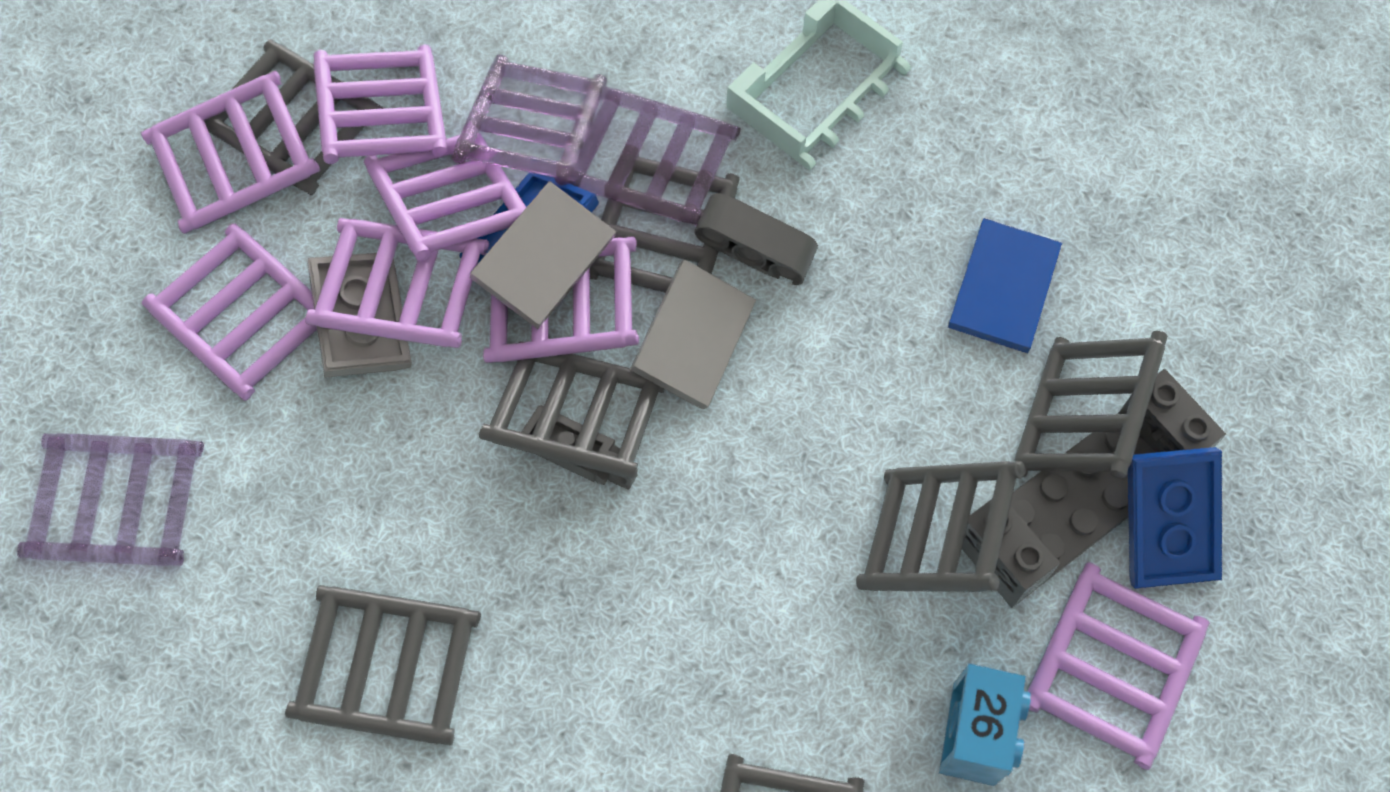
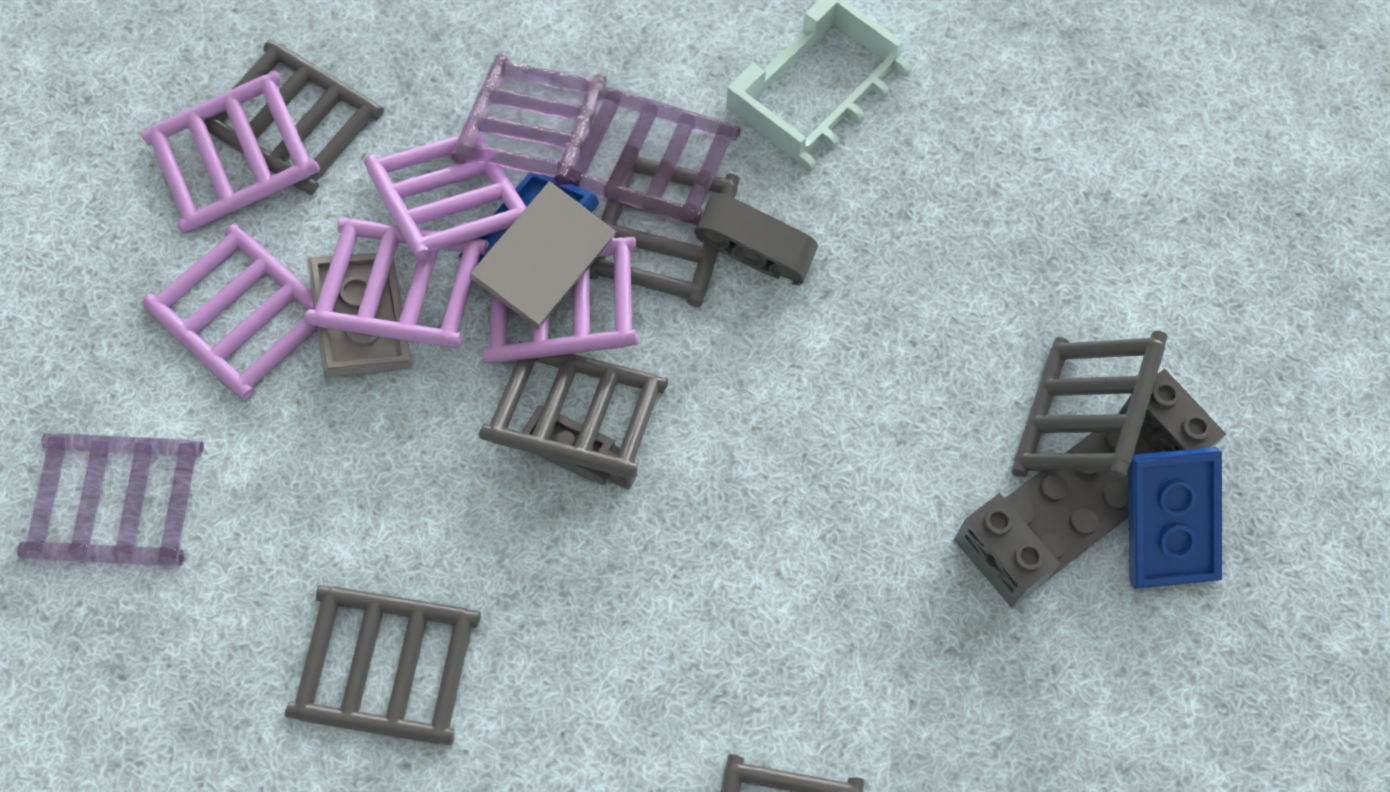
lavender bar [313,45,447,164] -> none
light grey tile [629,259,756,410] -> none
dark grey bar [856,461,1025,592] -> none
dark azure brick [939,663,1031,786] -> none
blue tile [947,218,1062,354] -> none
lavender bar [1027,562,1210,770] -> none

